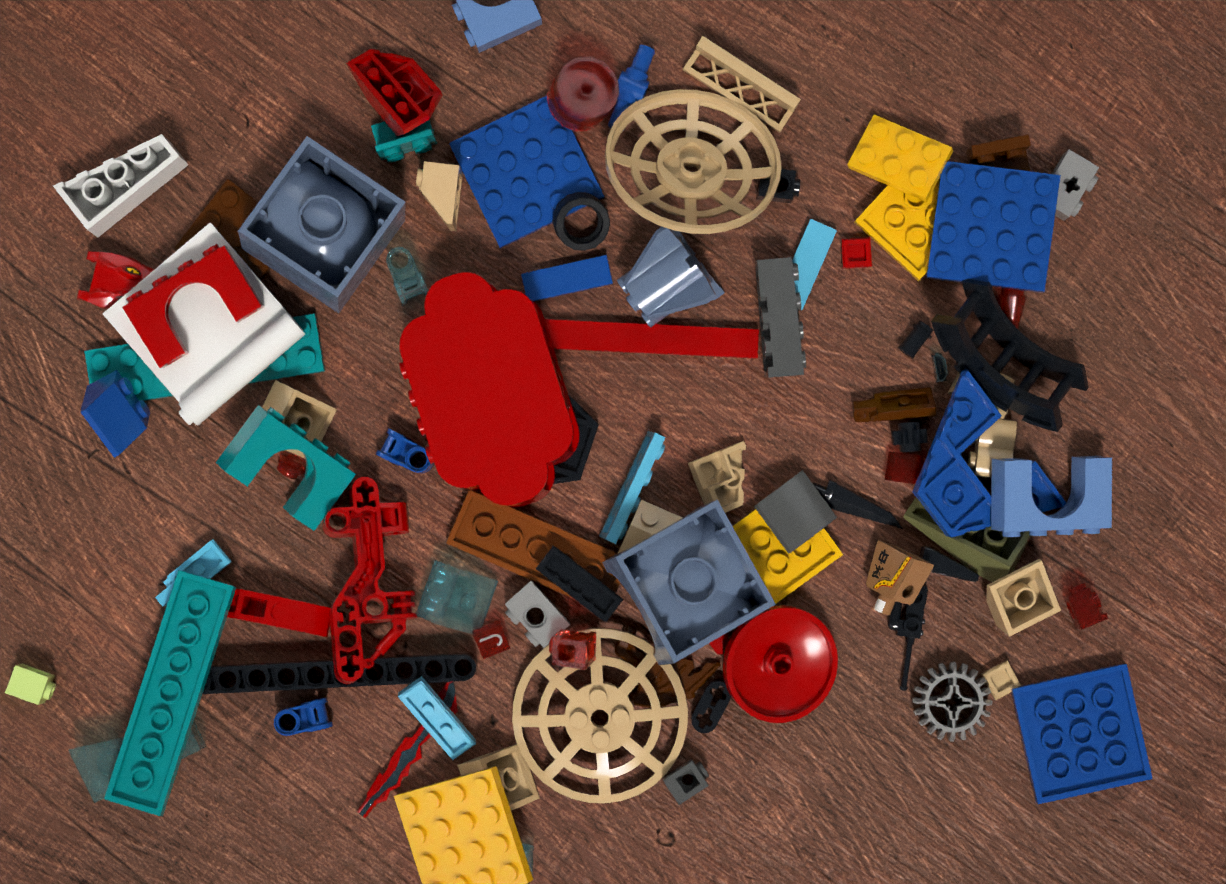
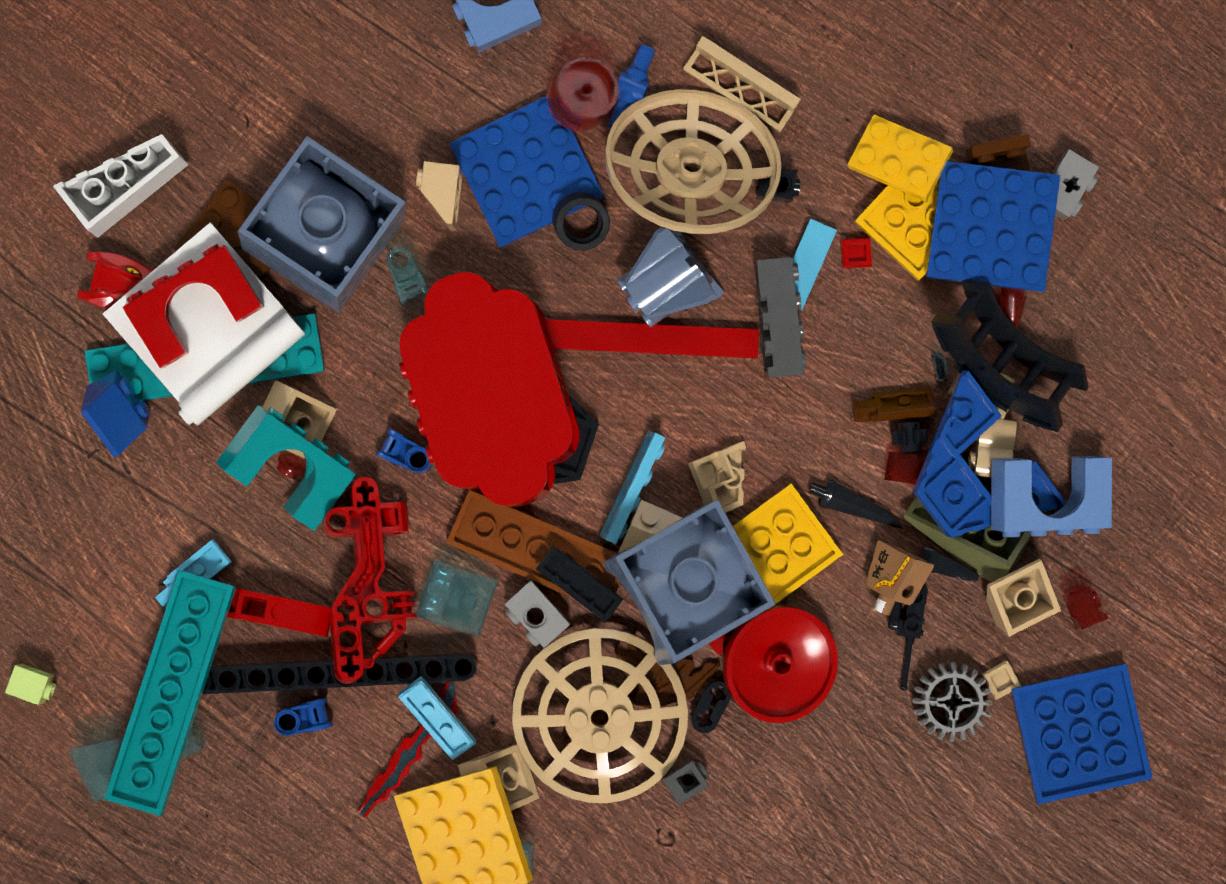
red wedge [347,49,443,136] -> none
teal bracket [371,119,437,163] -> none
clear red tile [472,620,511,659] -> none
blue tile [521,255,613,301] -> none
clear red brick [549,629,596,670] -> none
dark grey slope [754,470,837,554] -> none
black pin [898,320,934,359] -> none

